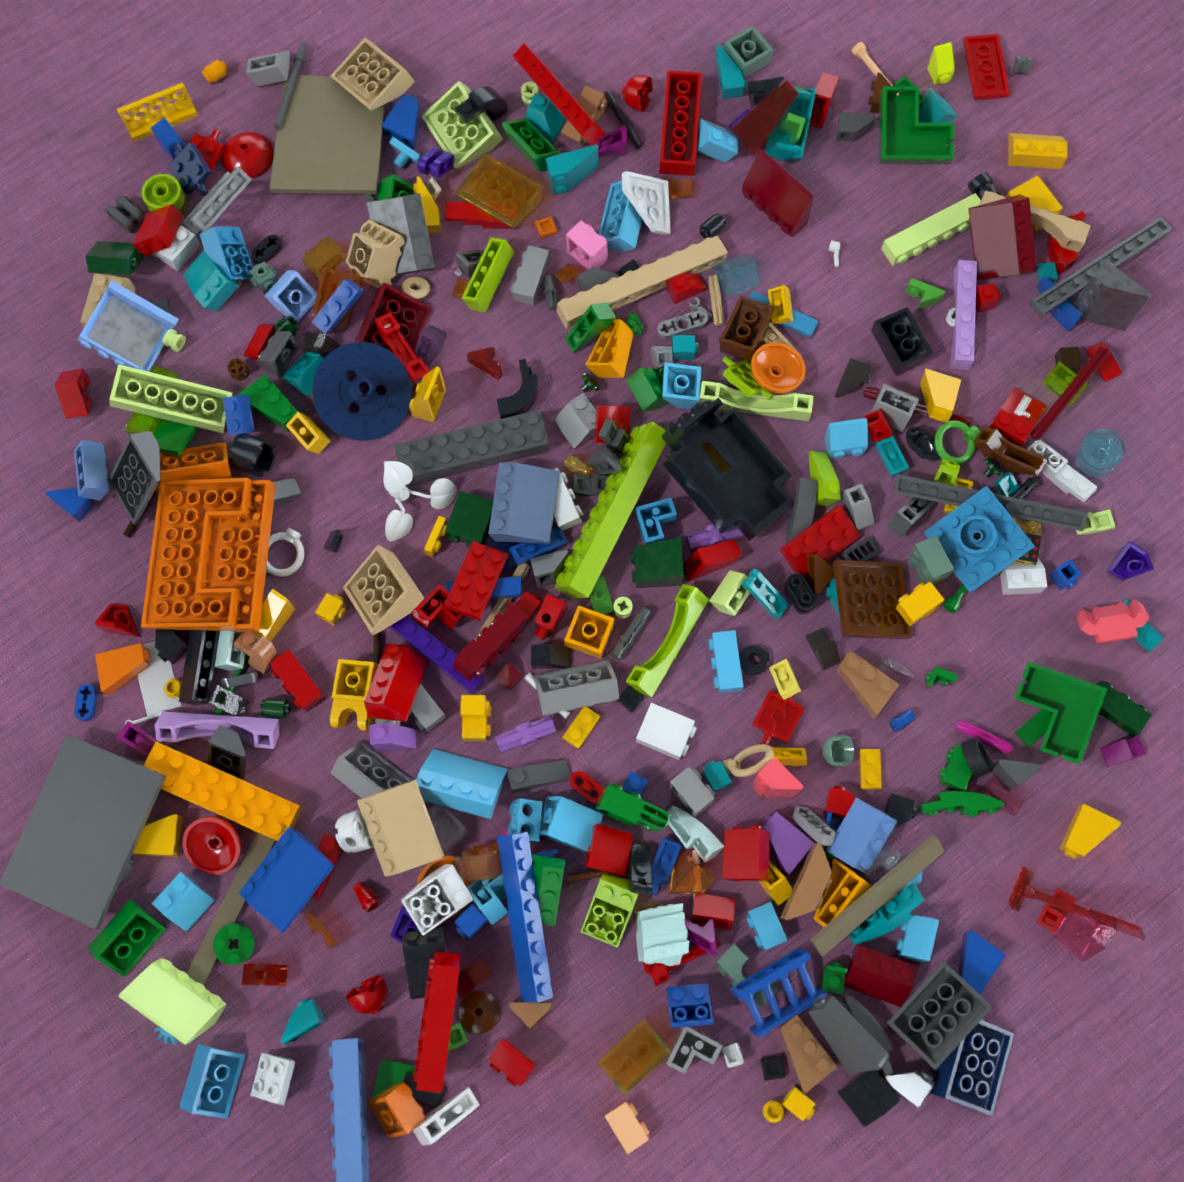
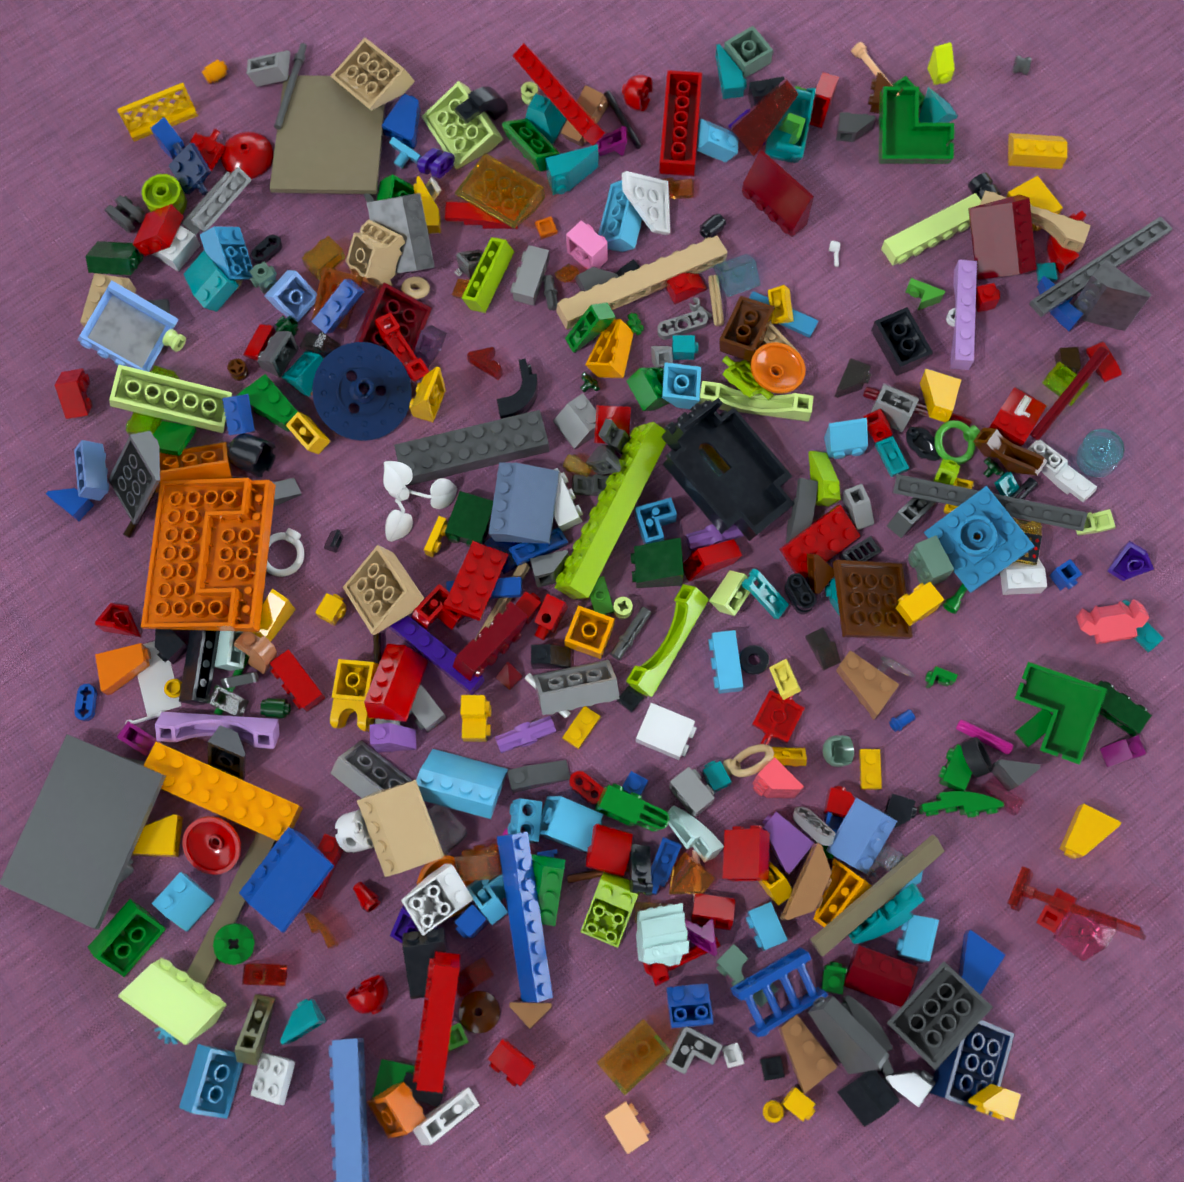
red plate [963,34,1010,100] -> none
none -> olive slope [235,994,275,1066]
none -> yellow slope [968,1084,1021,1121]

